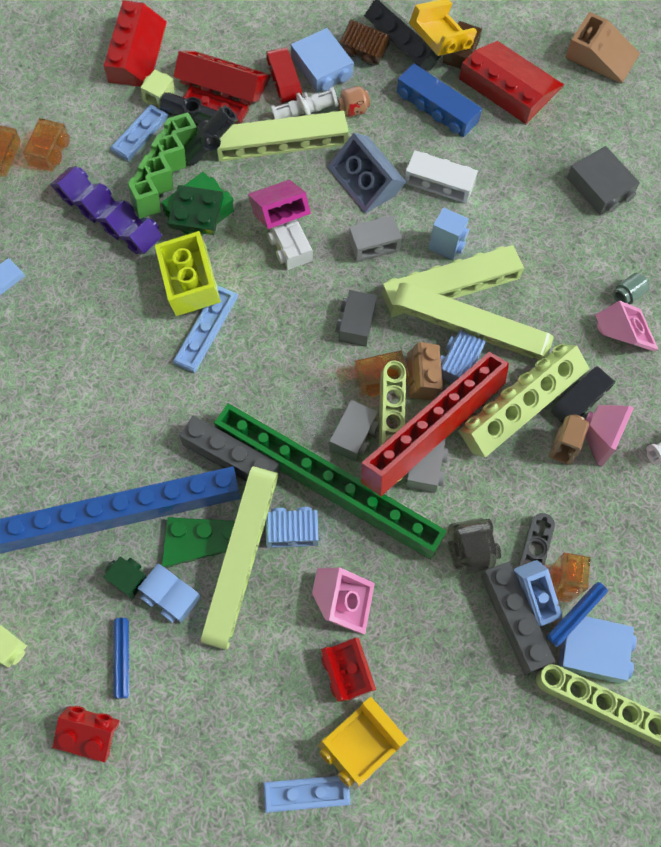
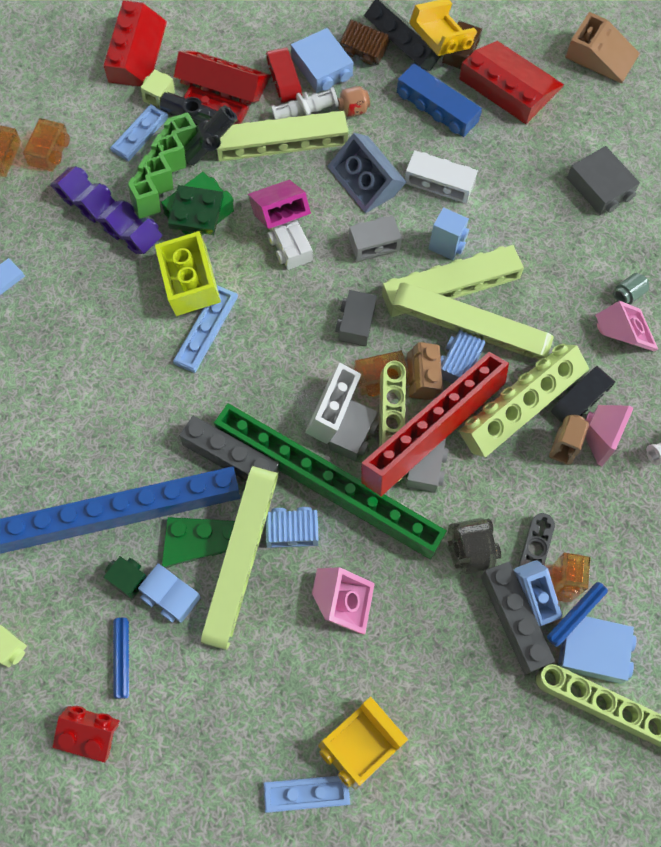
red bracket [321,638,376,702] -> none
none -> white brick [305,363,361,444]

